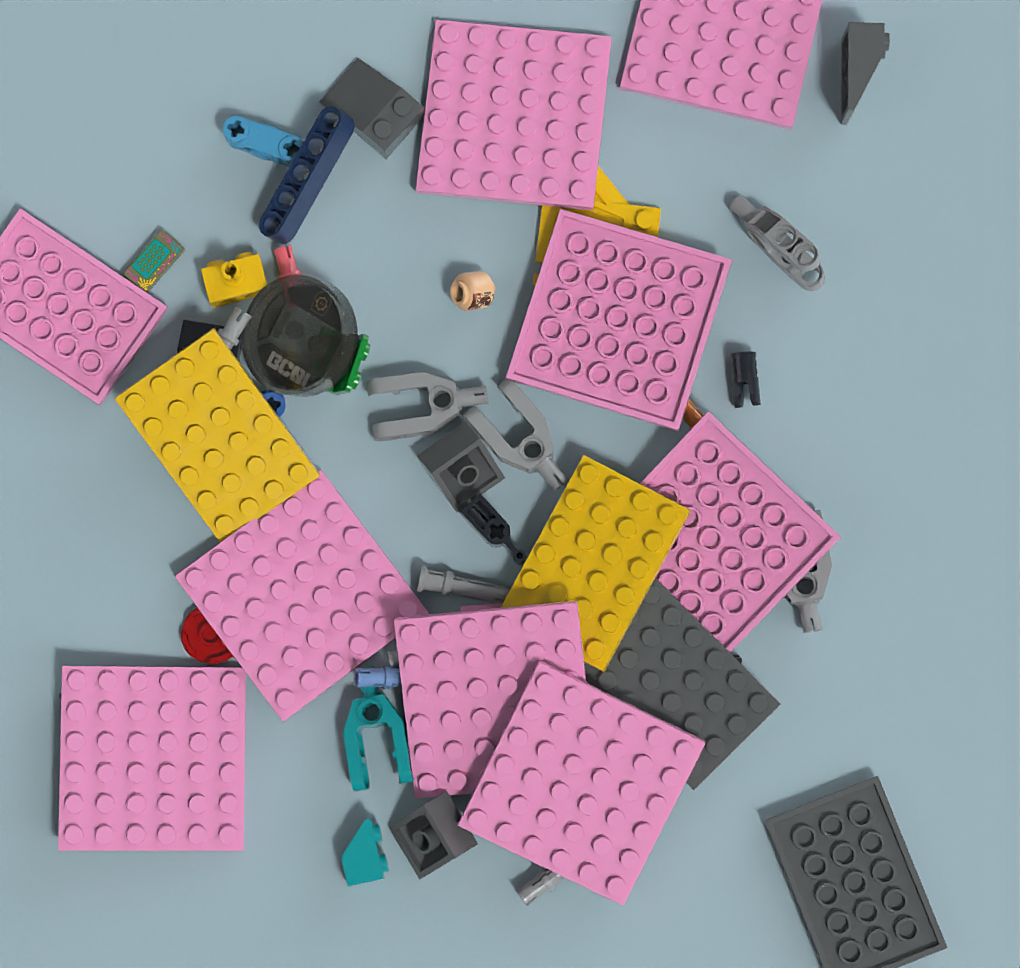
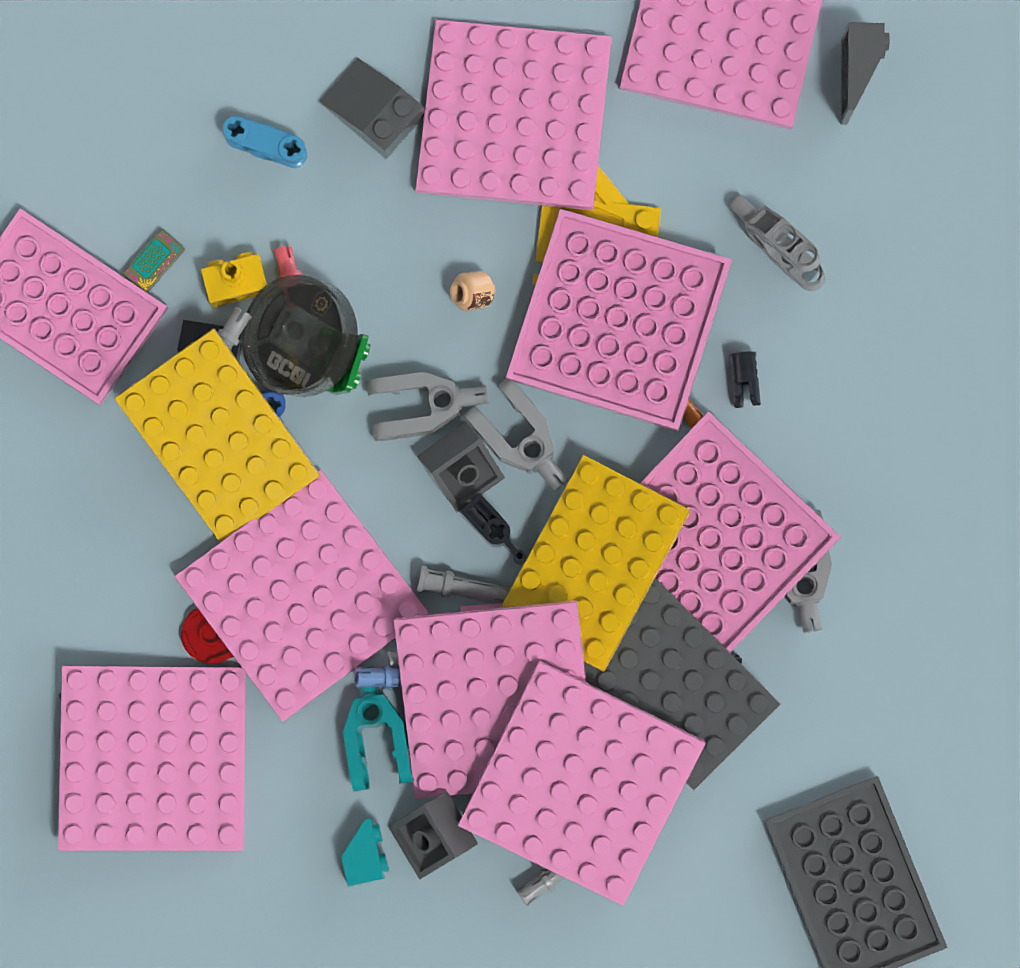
dark blue beam [259,106,355,244] -> none

